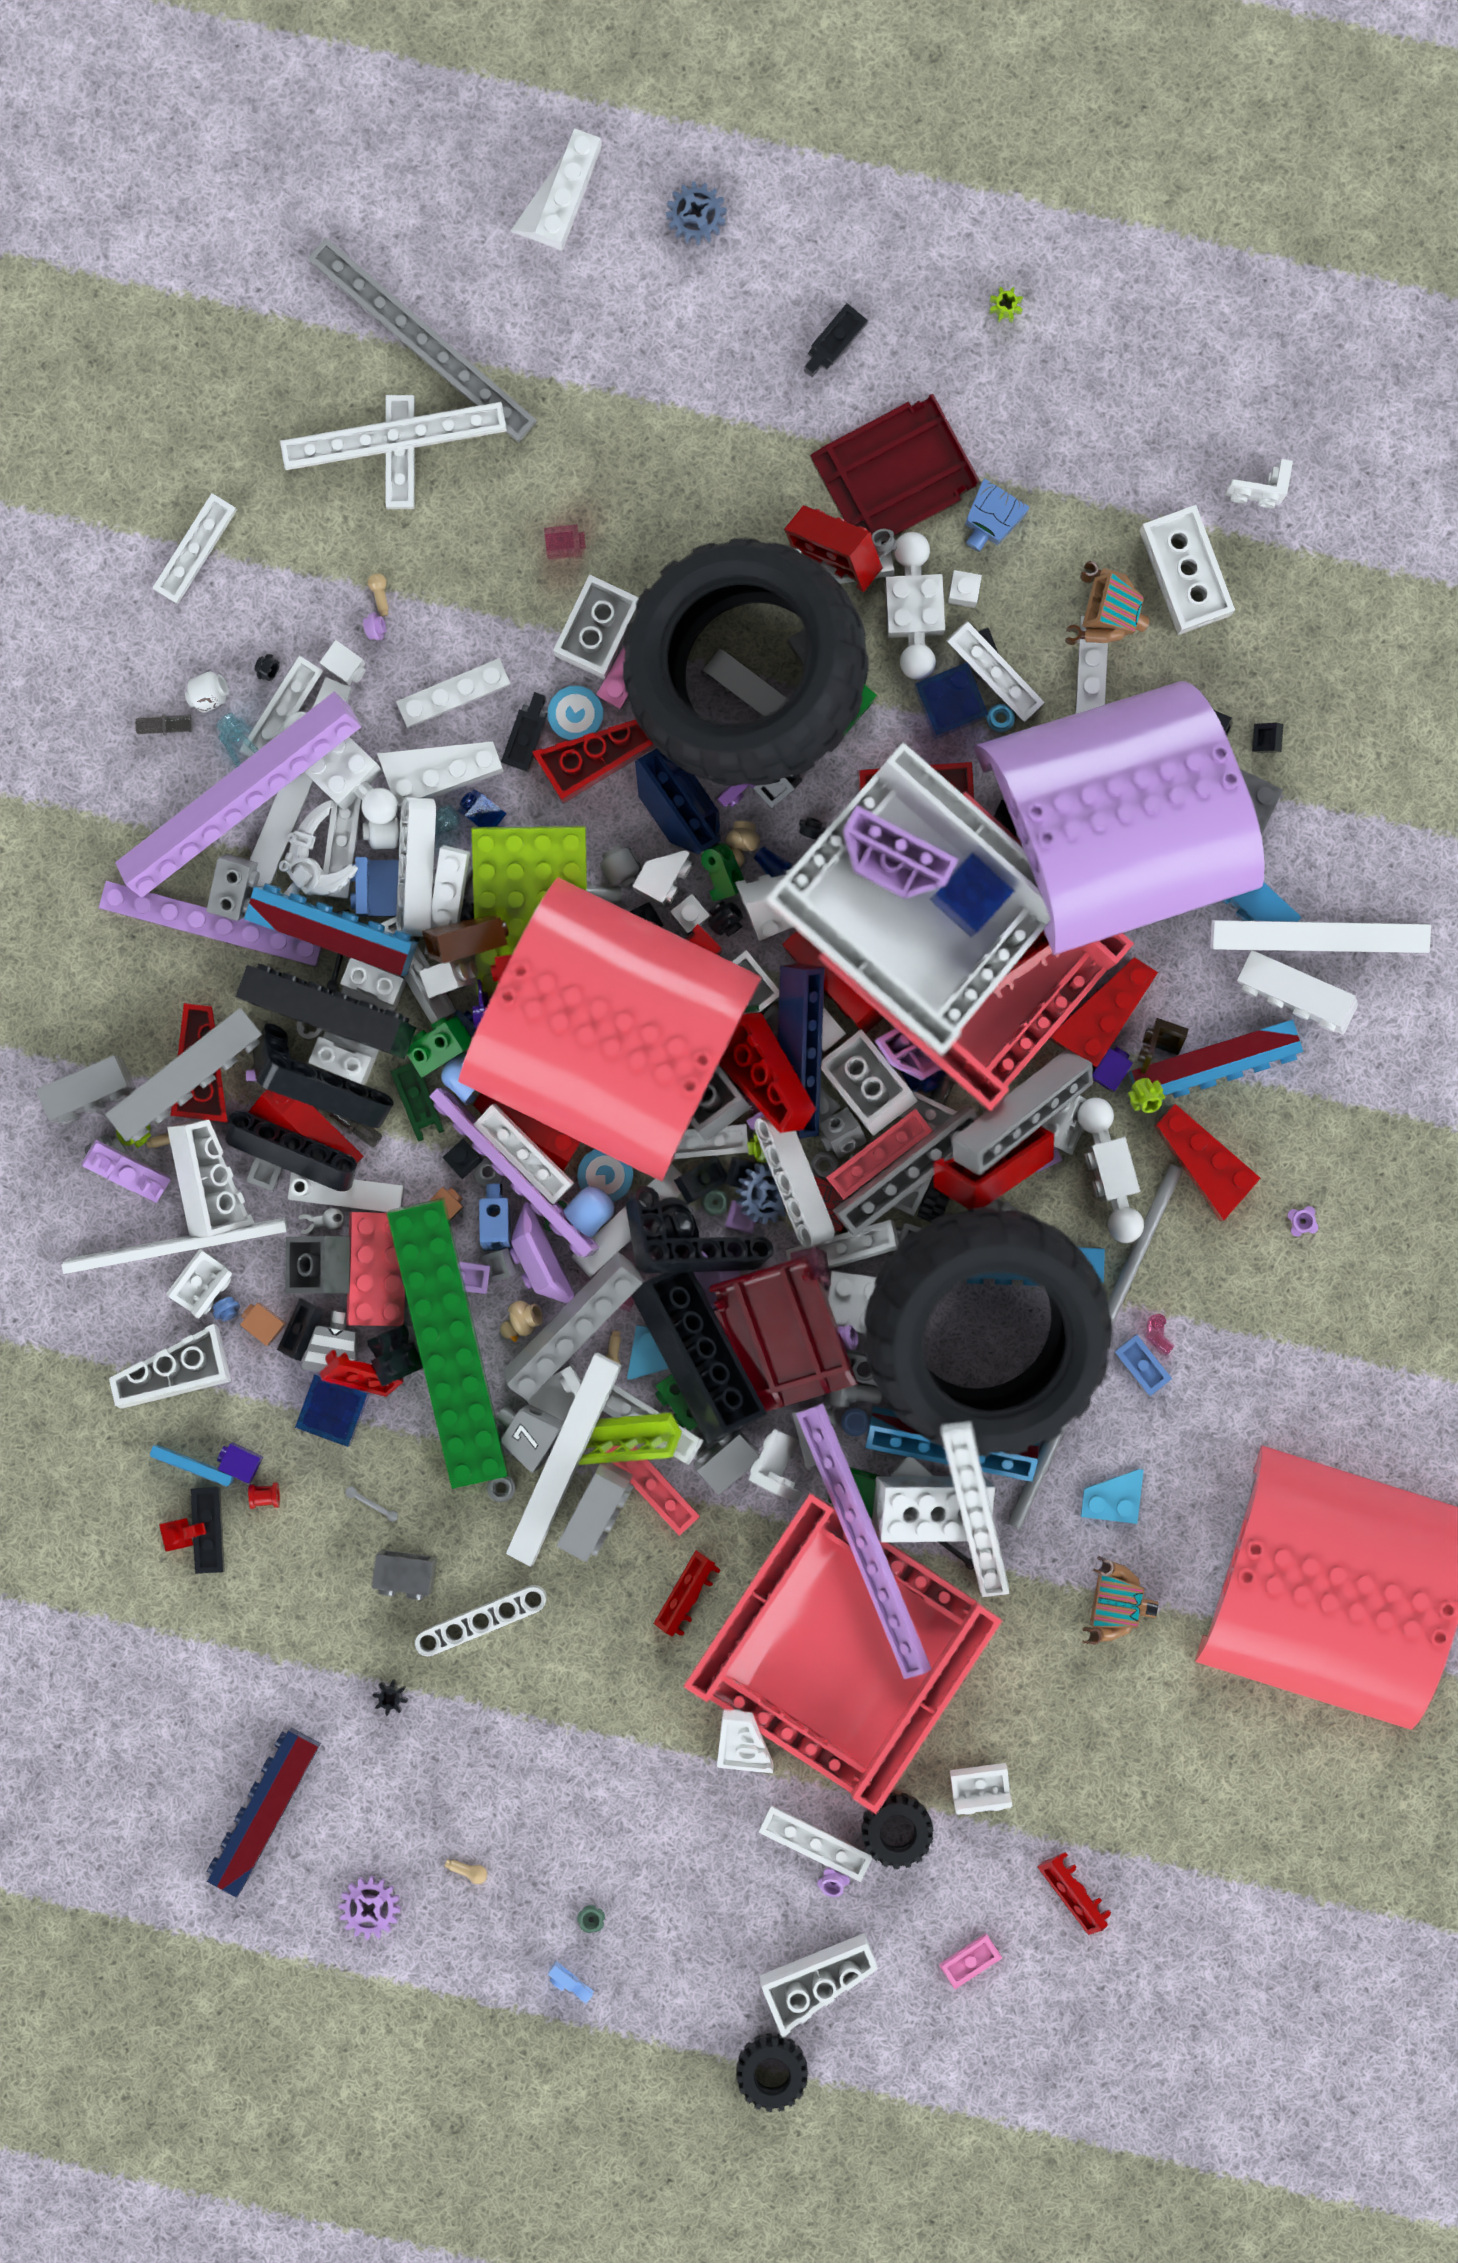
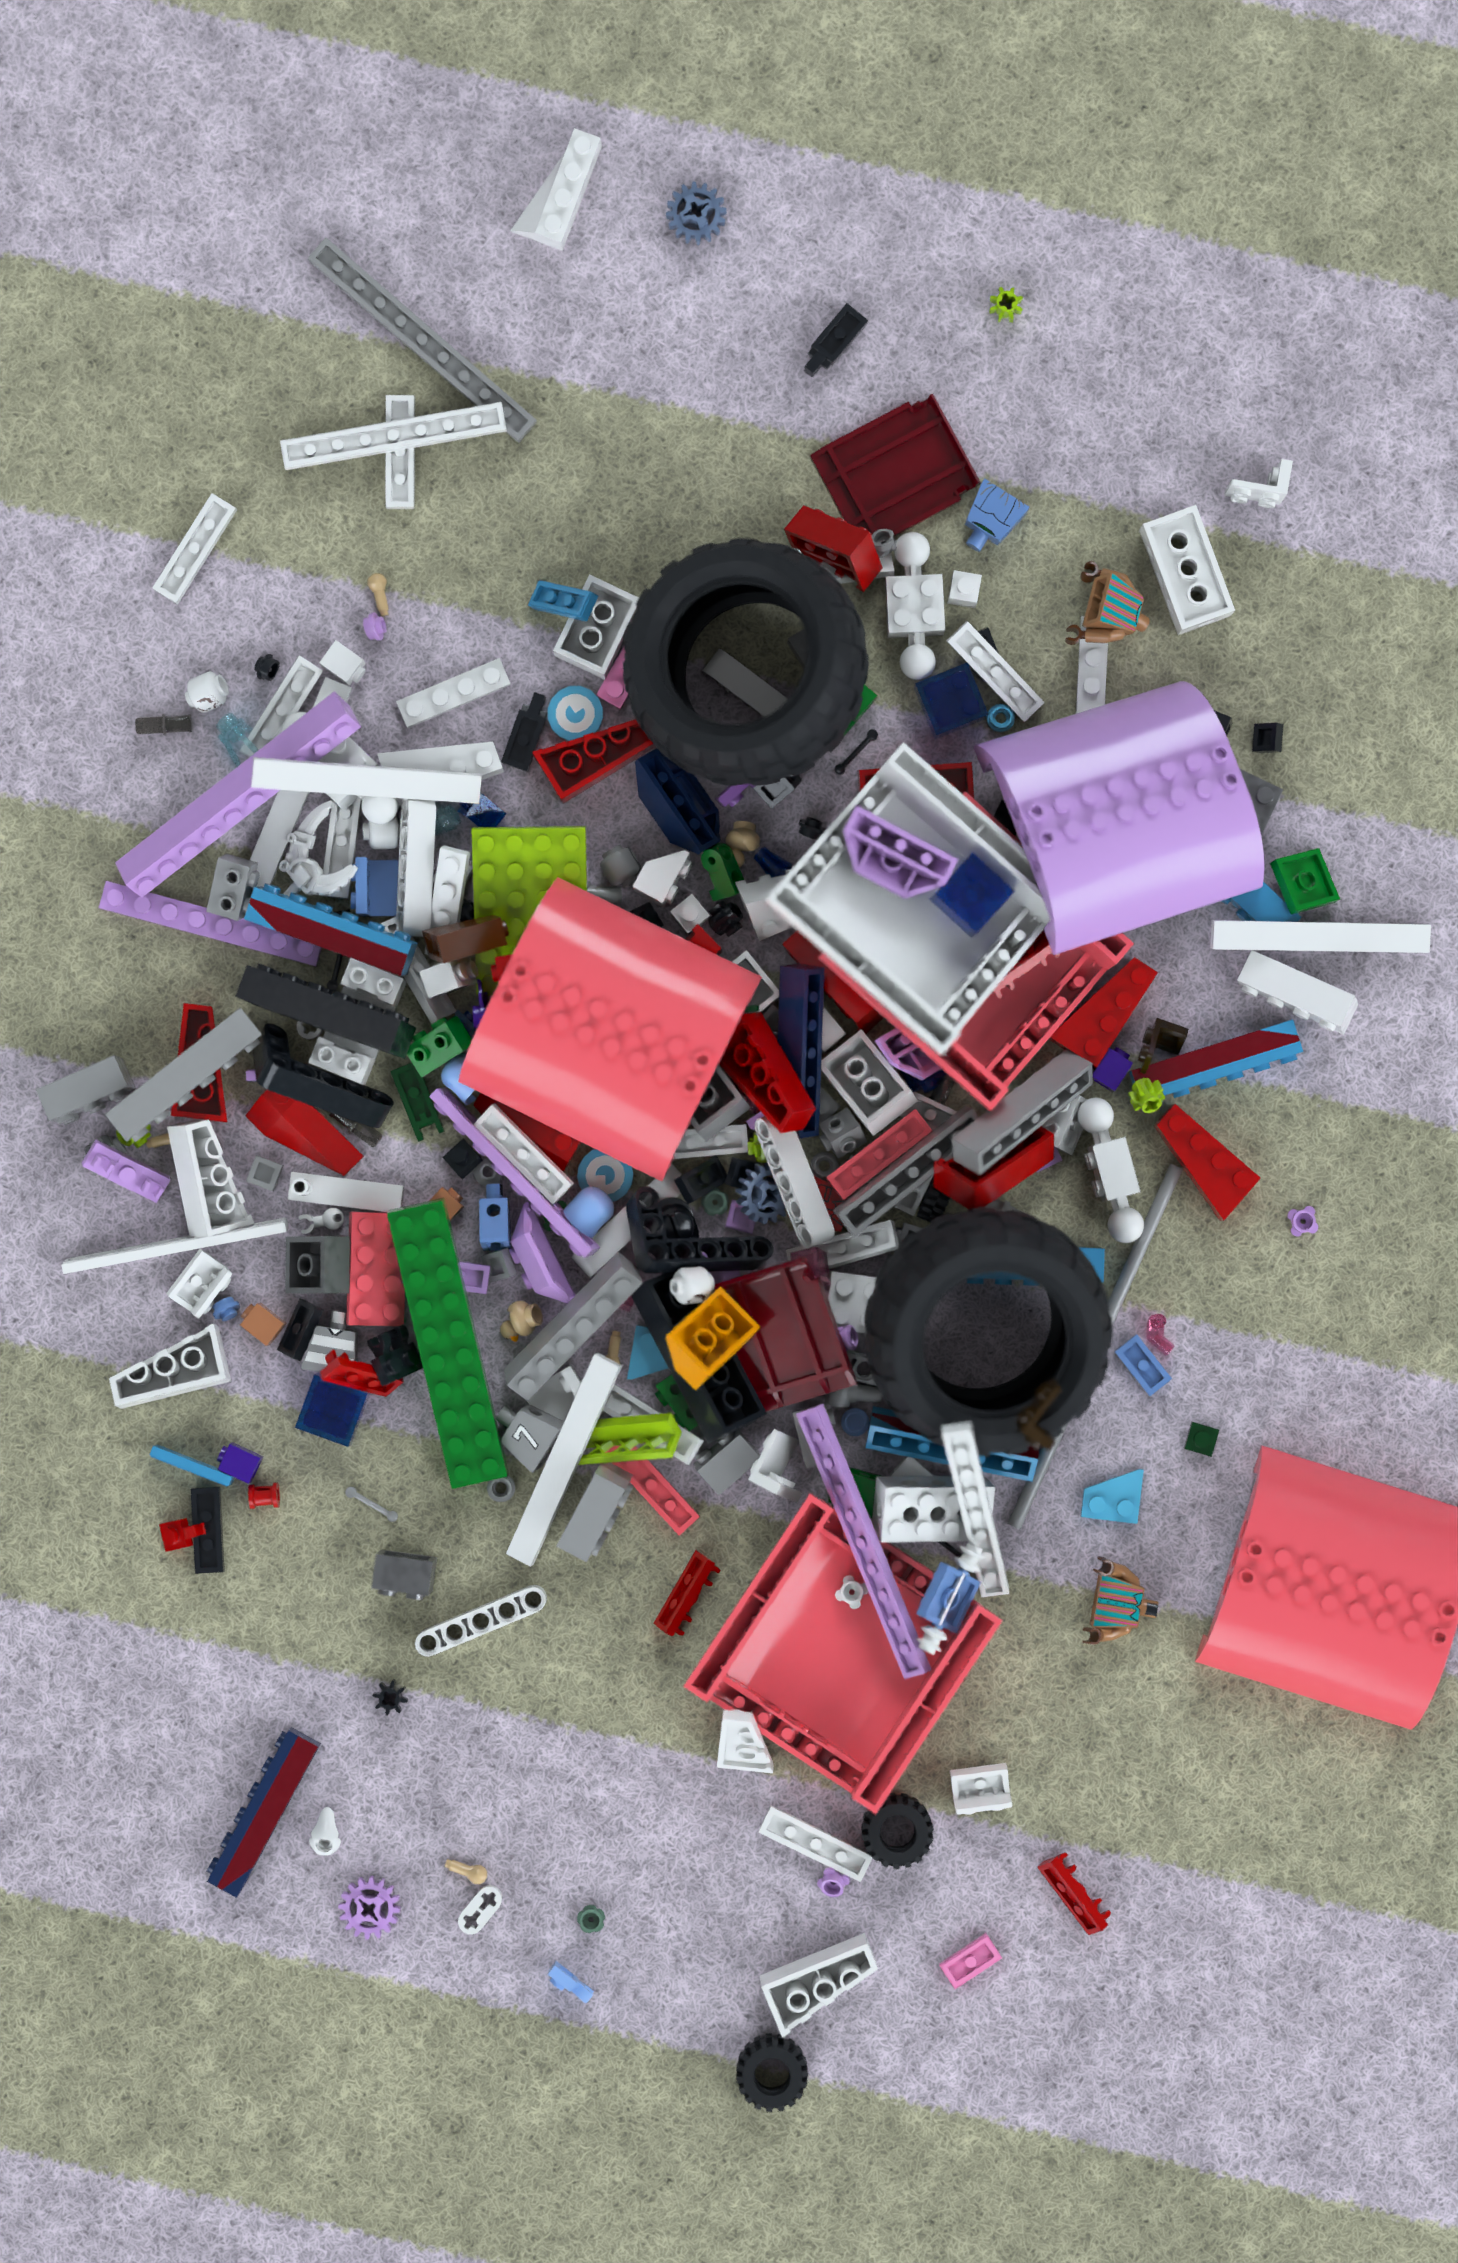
black beam [225,1111,357,1191] -> none
clear pink brick [544,524,586,560] -> none
none -> white tile [251,757,482,804]
none -> white animal [309,1807,341,1855]
none -> white beam [458,1885,502,1935]
none -> dark azure tile [528,580,598,622]
none -> light orange slope [666,1287,760,1390]
none -> white head [670,1266,714,1304]
none -> black hinge [834,729,878,775]
none -> white plate [835,1575,868,1609]
none -> medium blue plate [915,1543,986,1655]
none -> dark brown bracket [1016,1378,1061,1451]
none -> dark green plate [1183,1421,1219,1457]
none -> green plate [1270,848,1340,915]

